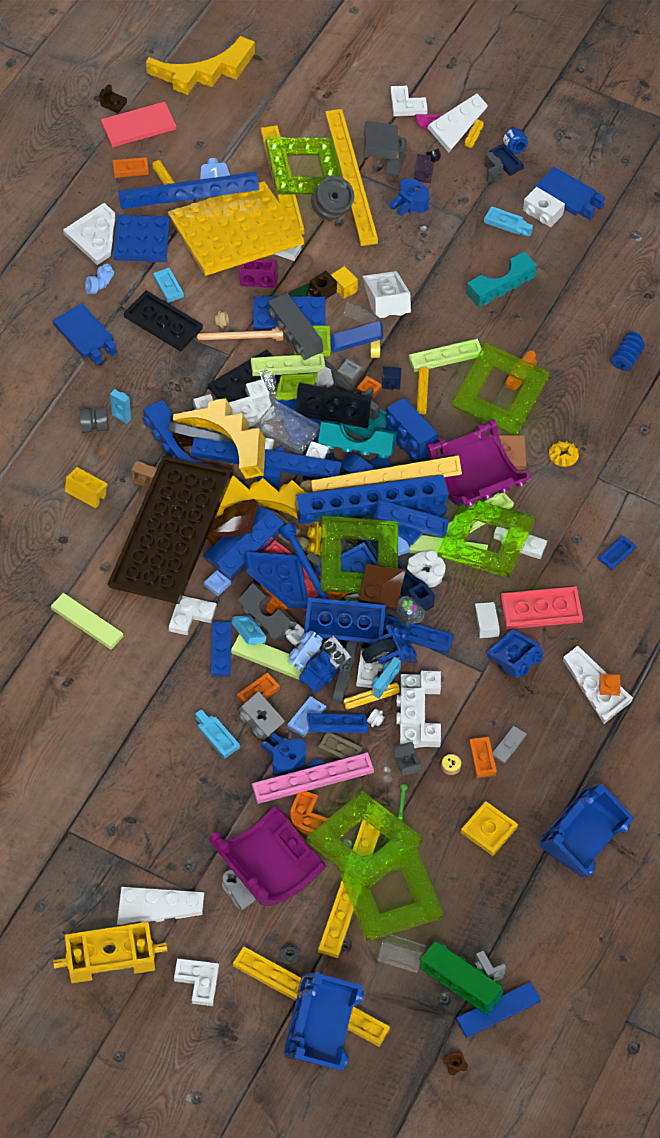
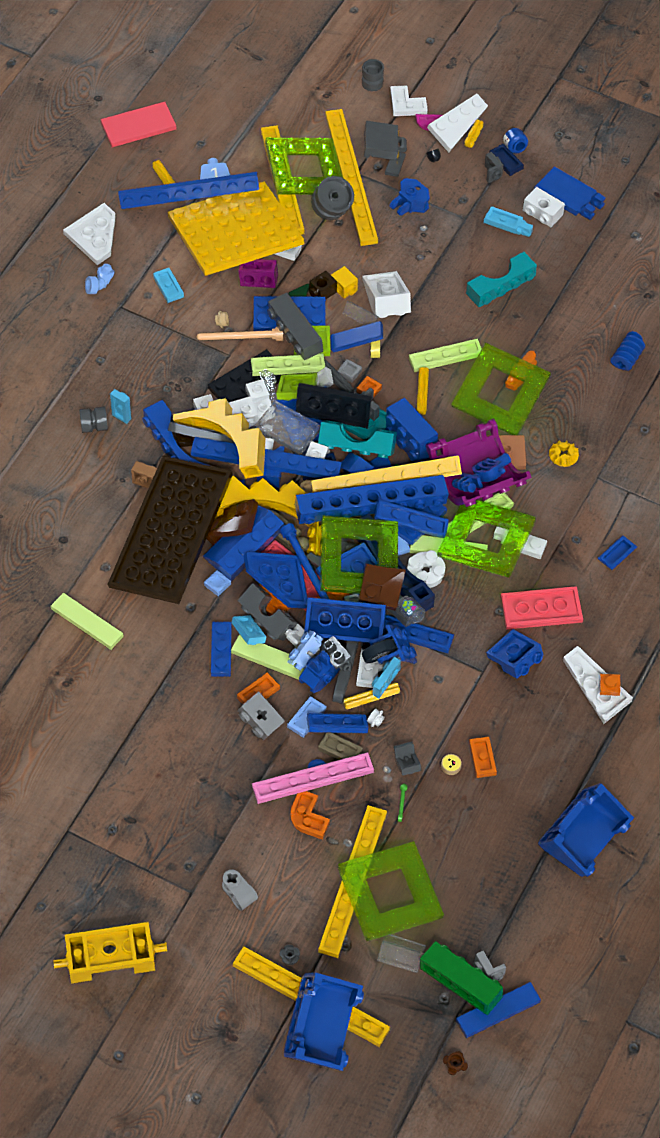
blue tile [53,303,117,366] -> none
yellow hinge [65,467,108,509] -> none
dark brown bracket [99,84,127,113] -> none
orange plate [113,157,149,178] -> none
blue plate [113,215,170,262] -> none
white wing [117,887,204,927] -> none
black plate [124,290,203,352] -> none
yellow arch [146,36,255,95] -> none
white plate [169,596,217,635] -> none
white plate [174,959,219,1006] -> none
medium azure hinge [195,709,240,759] -> none
magenta hinge [209,806,327,906] -> none
blue hinge [260,733,306,777] -> none
clear neon green plate [306,791,423,890] -> none
dark blue bracket [382,367,402,390] -> none
white bracket [396,671,441,748] -> none
clear purple brick [414,154,434,183] -> none
yellow plate [461,801,518,856] -> none
white slope [475,602,500,638] -> none
light grey piece [493,726,527,764] -> none
none -> dark grey wheel [362,59,384,91]
none -> blue torso [452,453,511,493]

